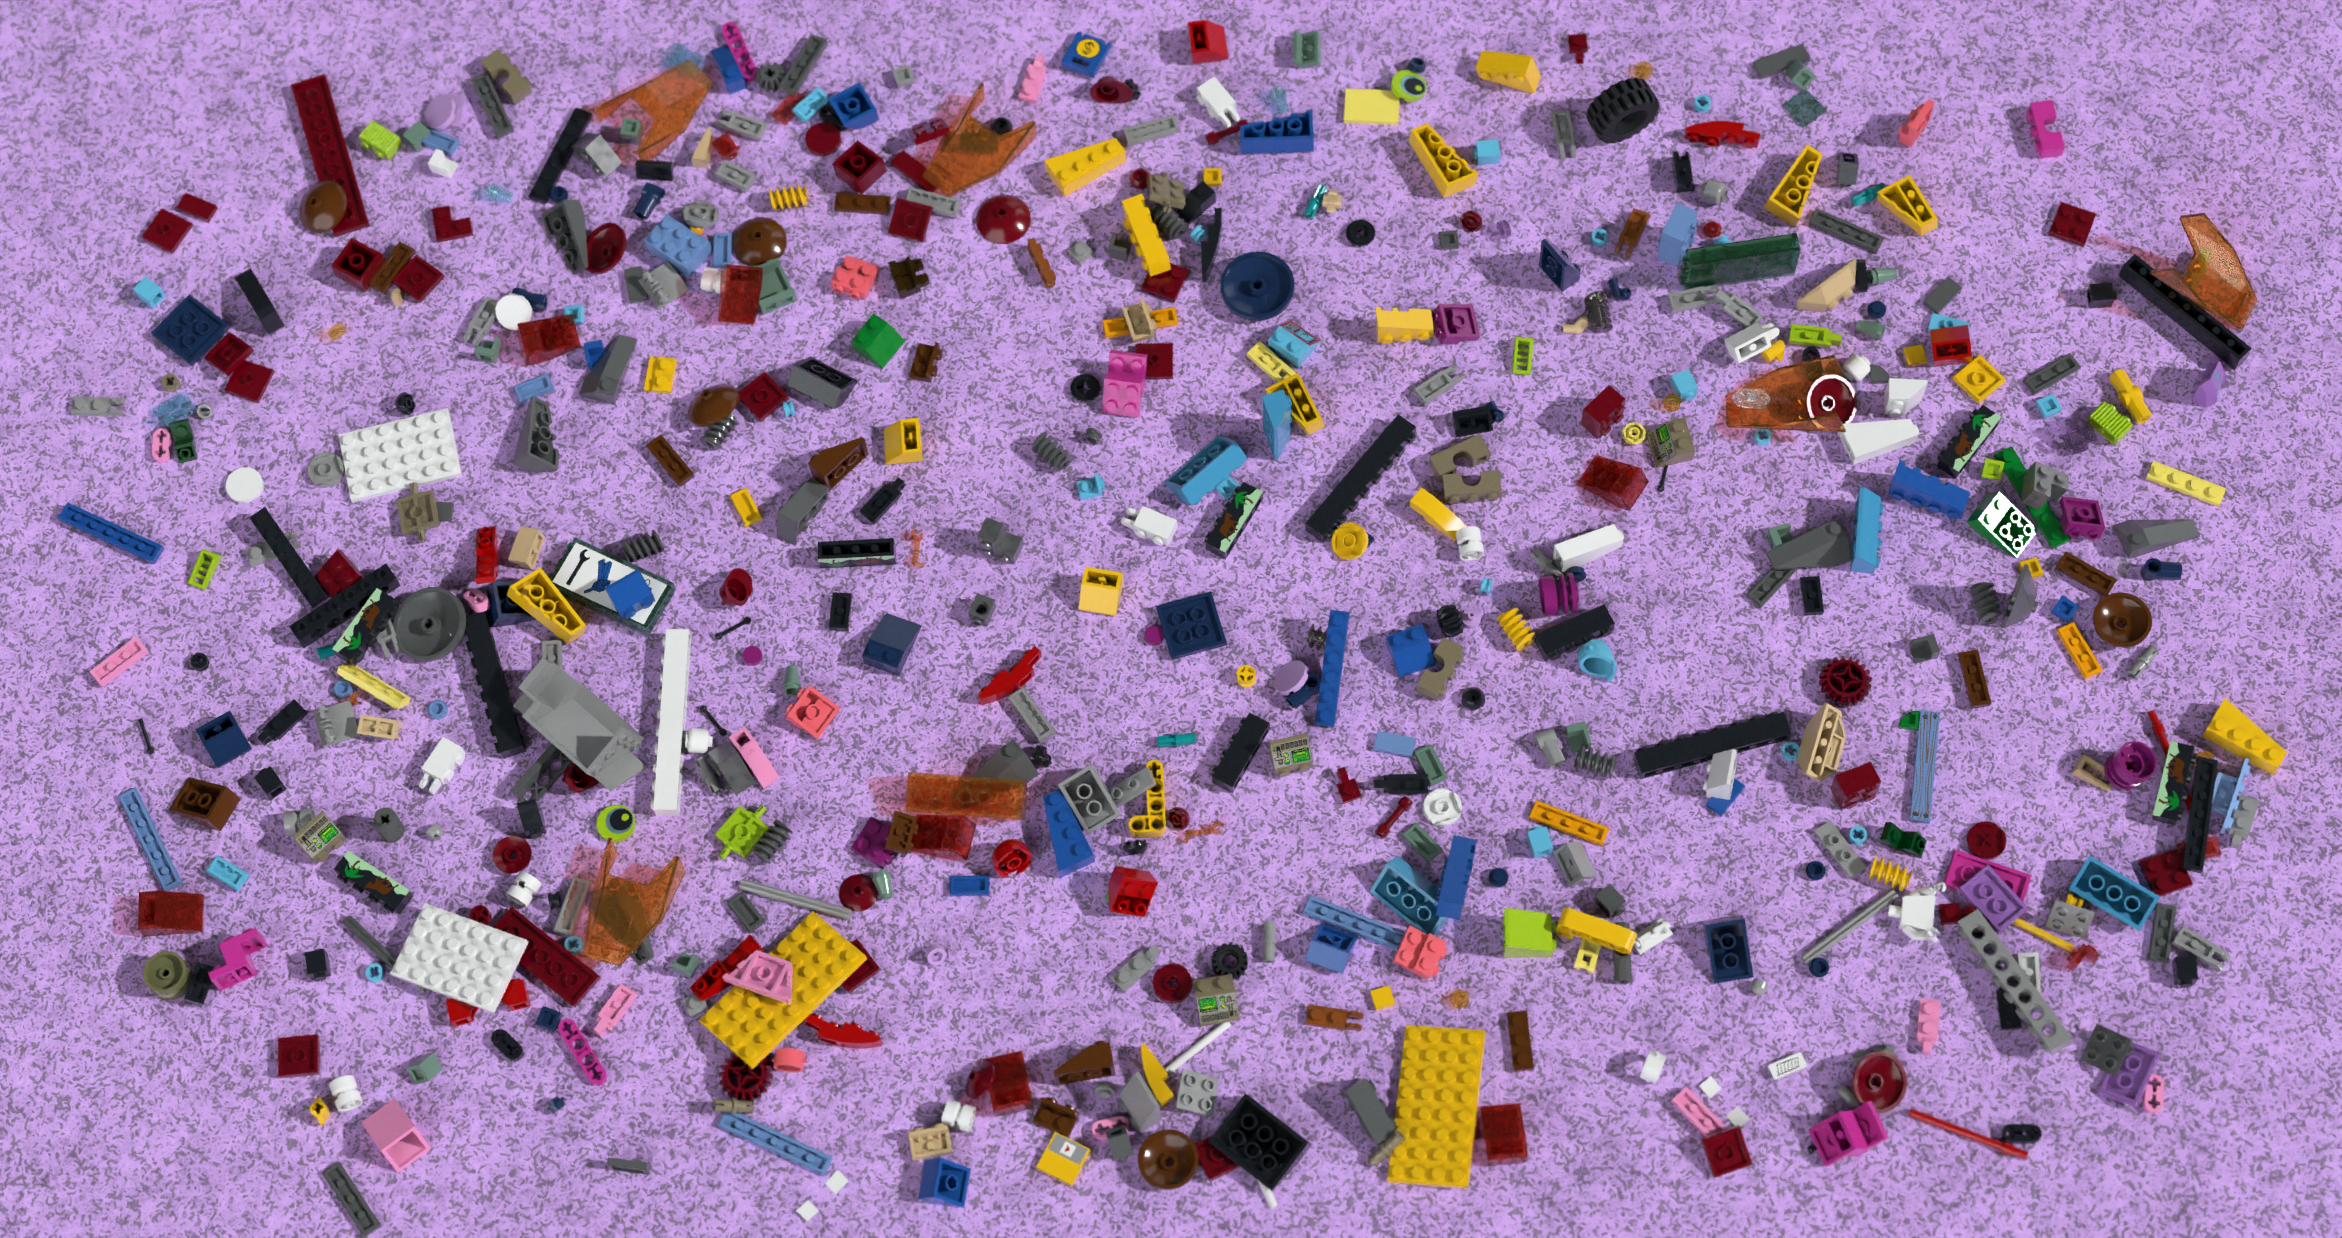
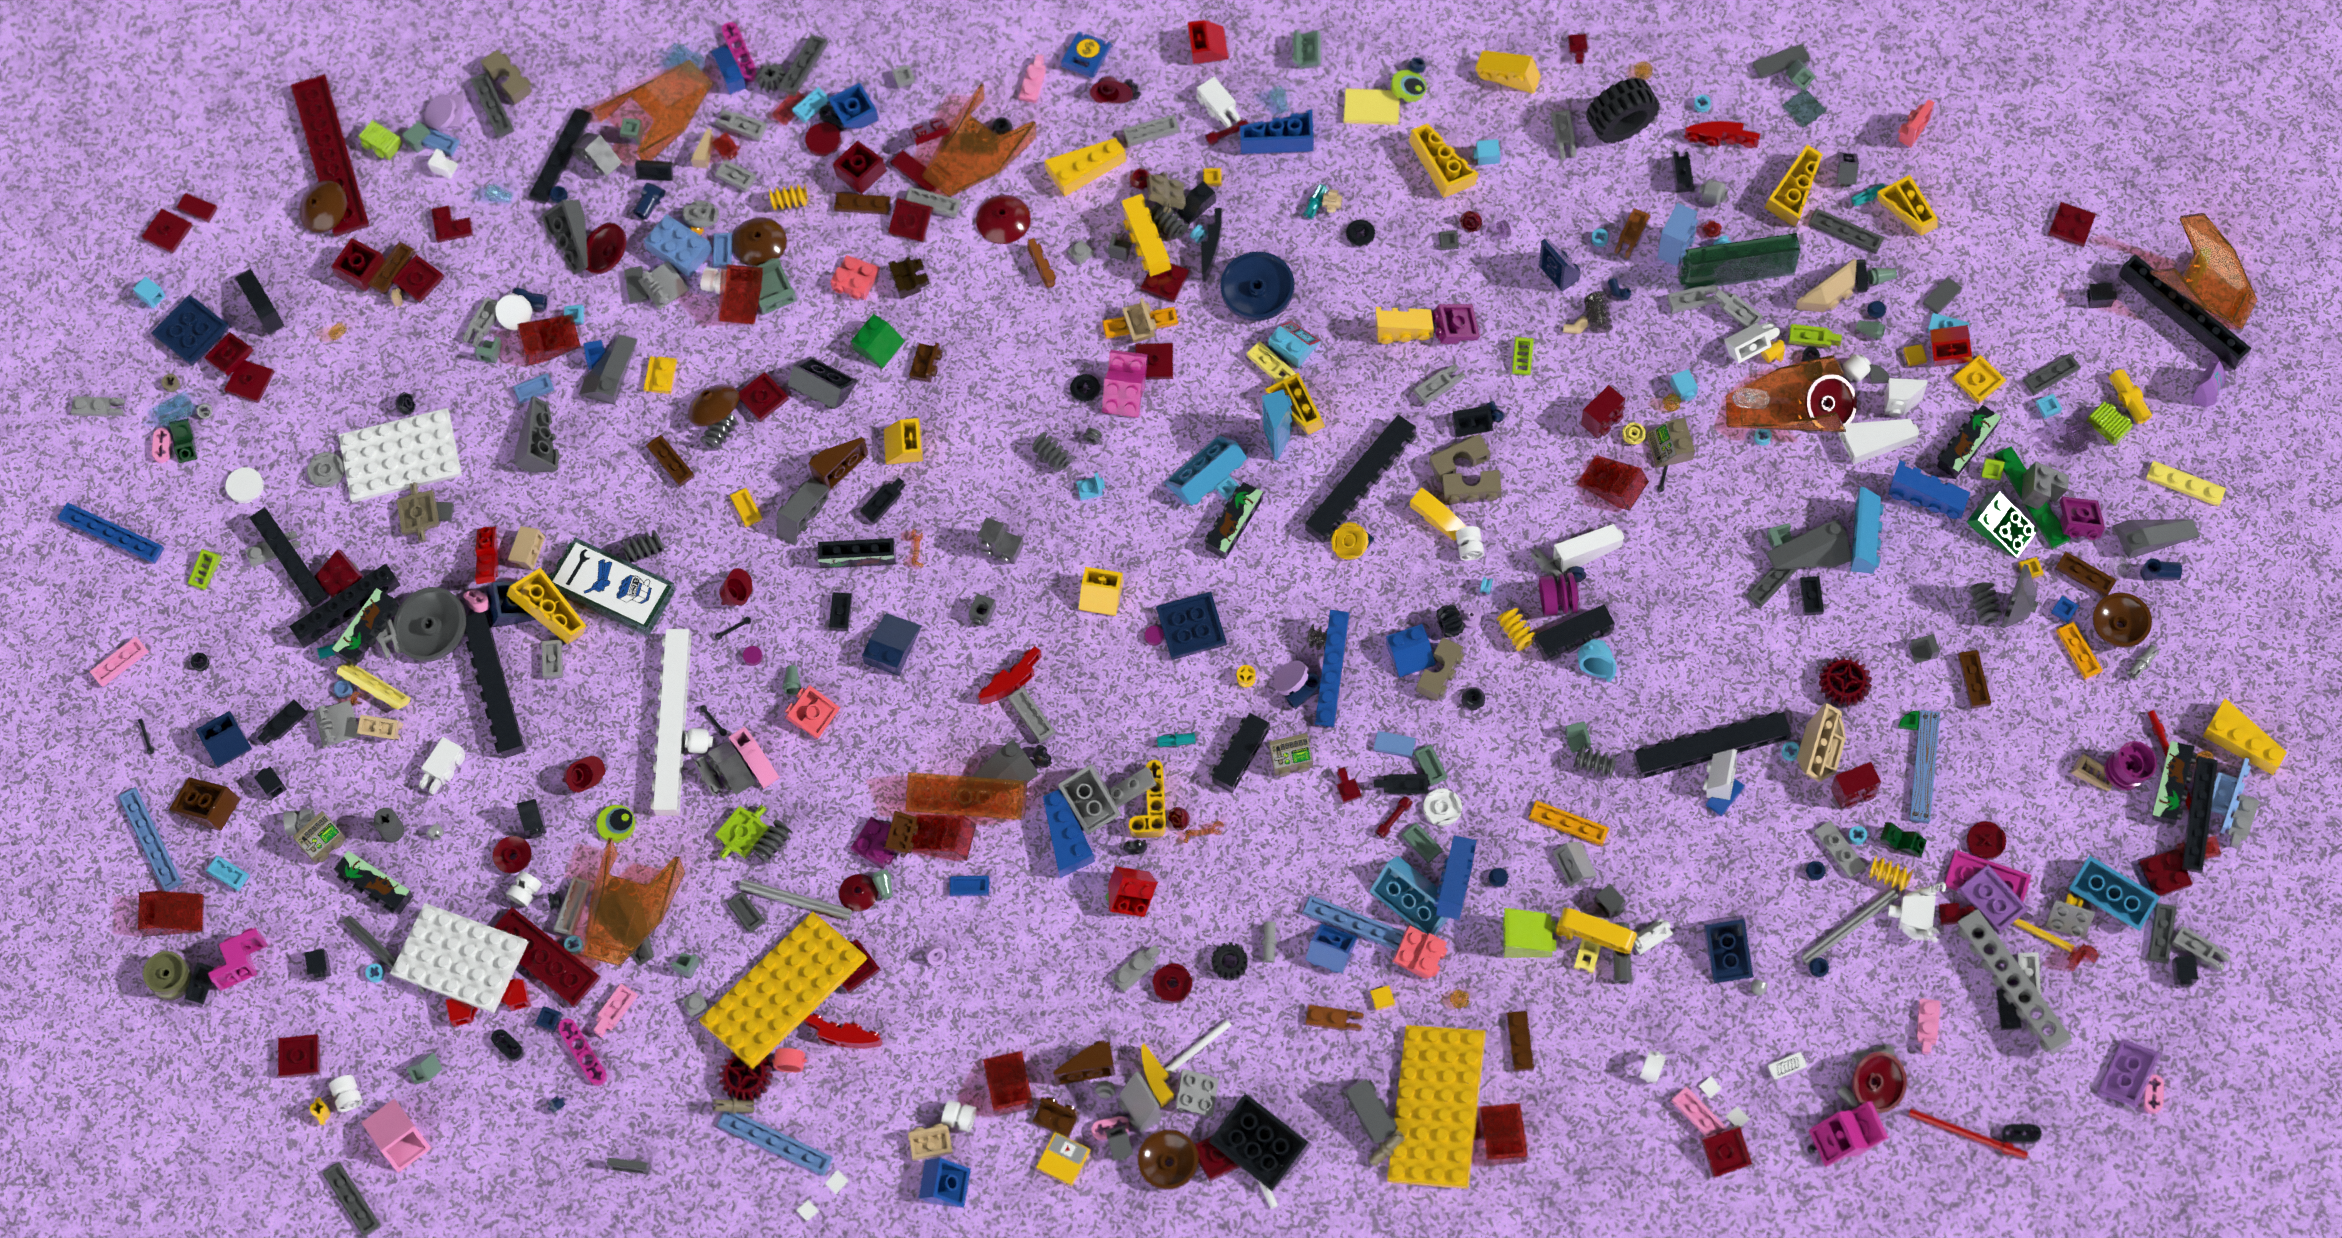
medium blue tile [428,700,448,720] -> none
dark red wheel [470,905,492,926] -> none
dark grey fence [511,744,573,802] -> none
light grey panel [513,658,648,792] -> none
blue slope [605,569,655,620] -> none
red slope [690,935,764,1001] -> none
bright pink wing [722,950,793,1005] -> none
medium azure bush [783,399,796,418] -> none
dark red dish [965,1061,995,1099] -> none
red cylinder [992,839,1032,878] -> none
white hinge [1120,506,1178,546] -> none
slope [1193,974,1240,1027] -> none
medium azure brick [1527,826,1553,859] -> none
light grey piece [1533,727,1566,769] -> none
dark pink arch [2026,100,2065,159] -> none
dark grey hinge [2080,1023,2134,1077] -> none

